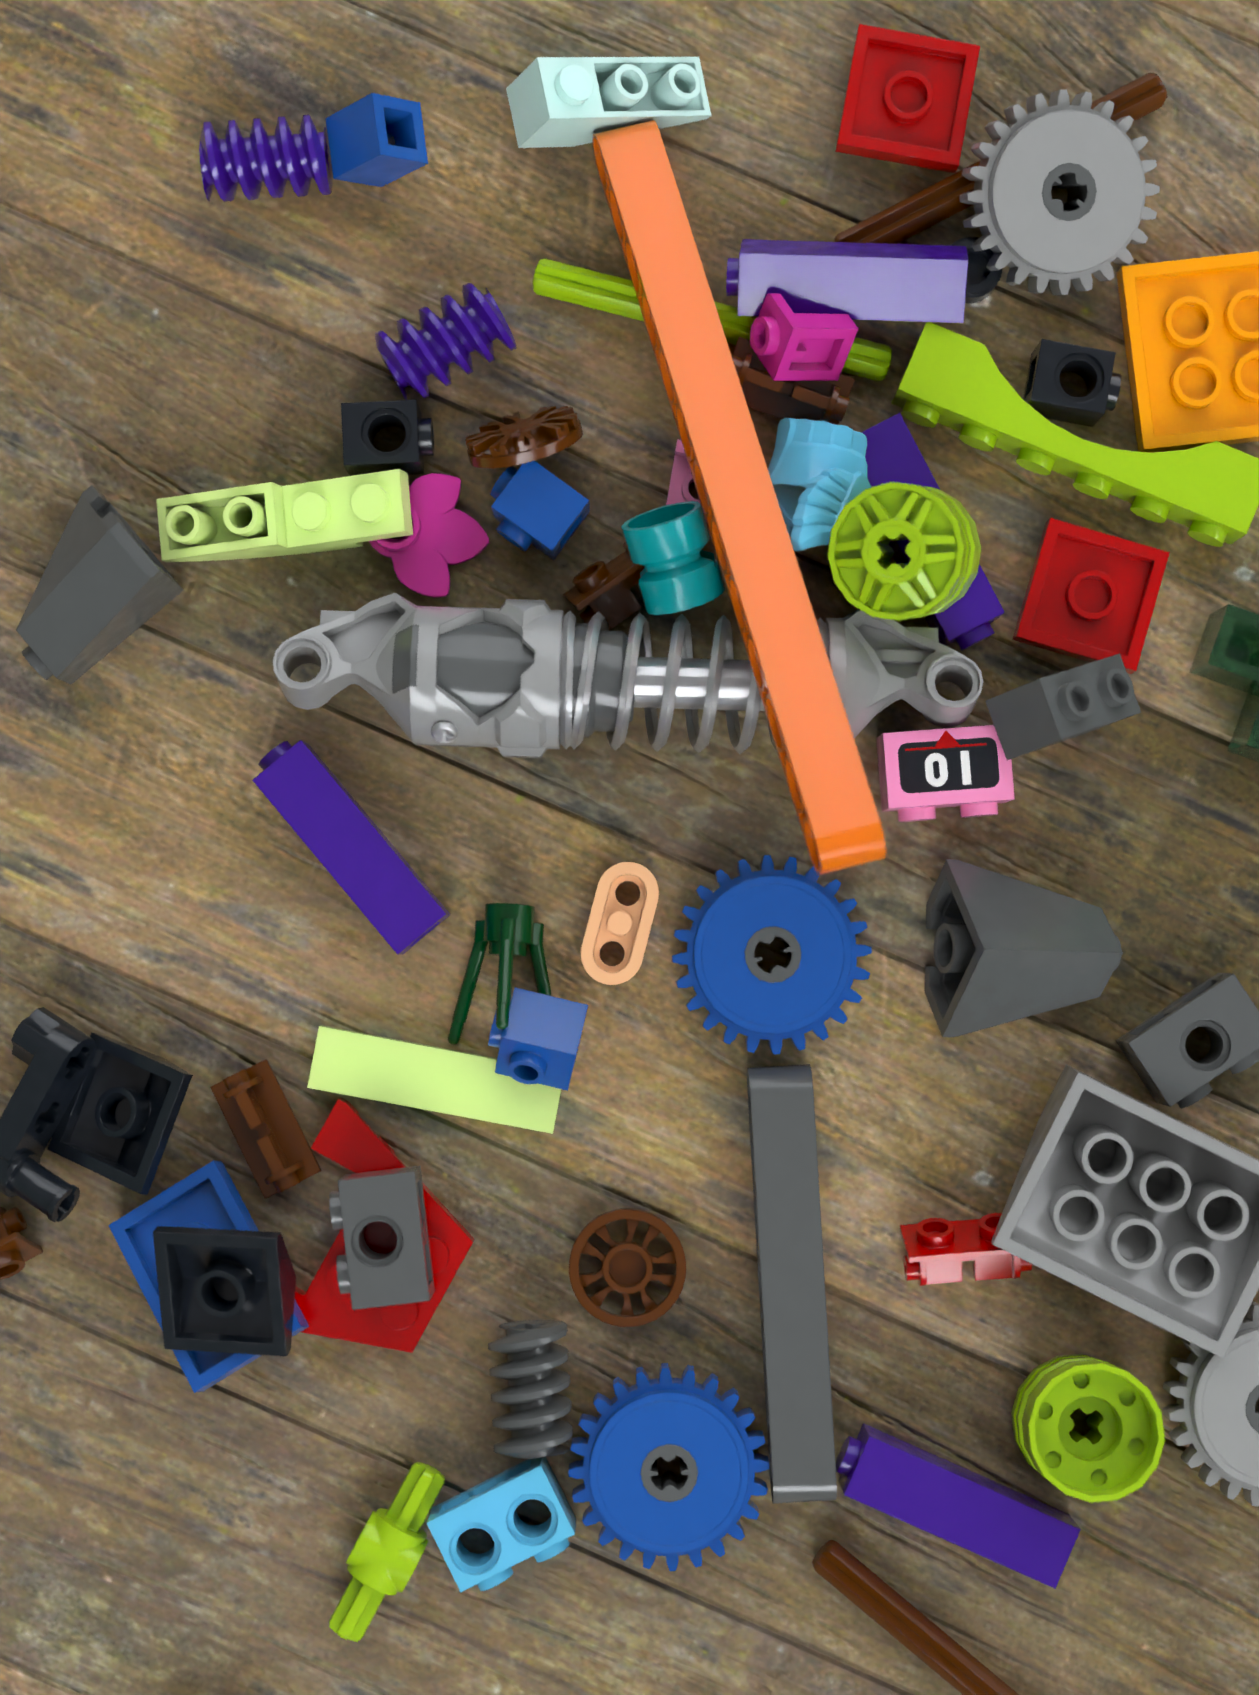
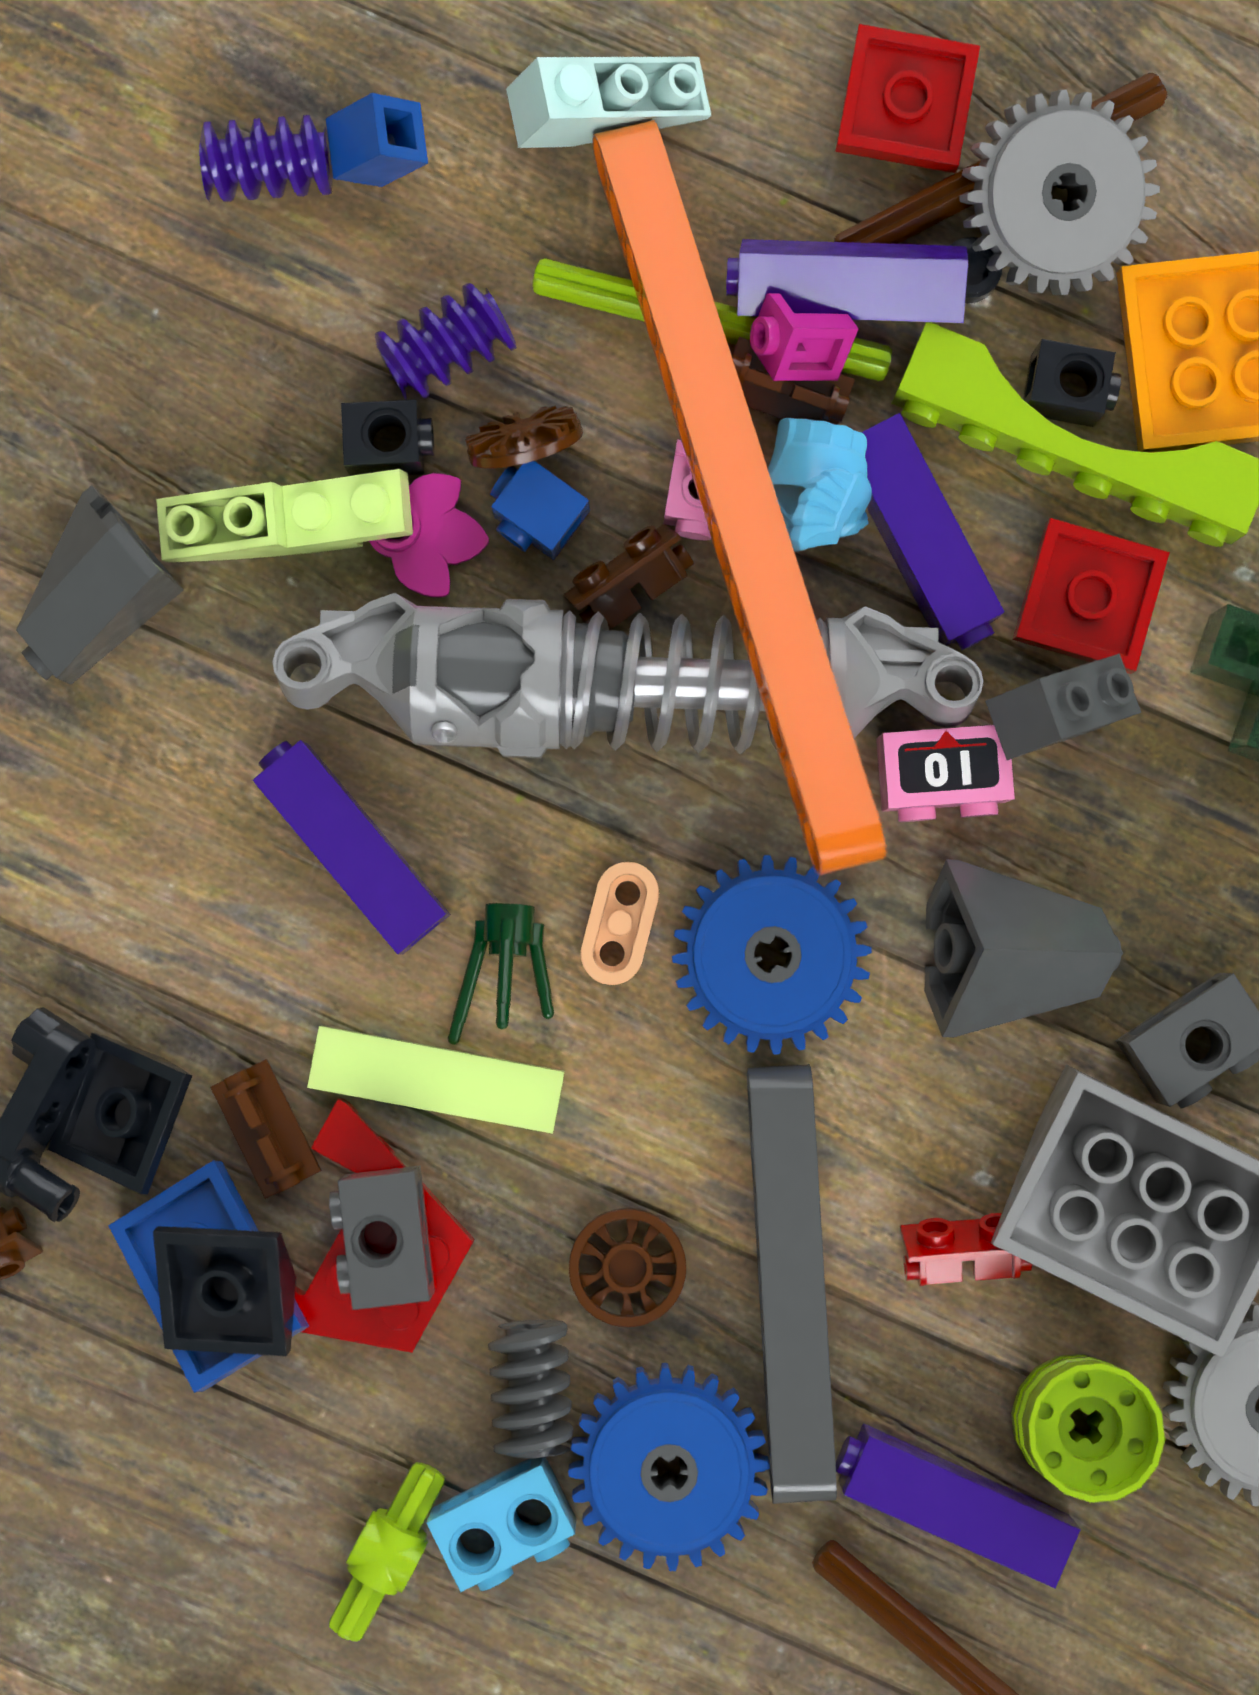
blue brick [488,987,588,1091] -> none
teal wheel [621,501,725,615] -> none
lime wheel [828,482,981,621] -> none

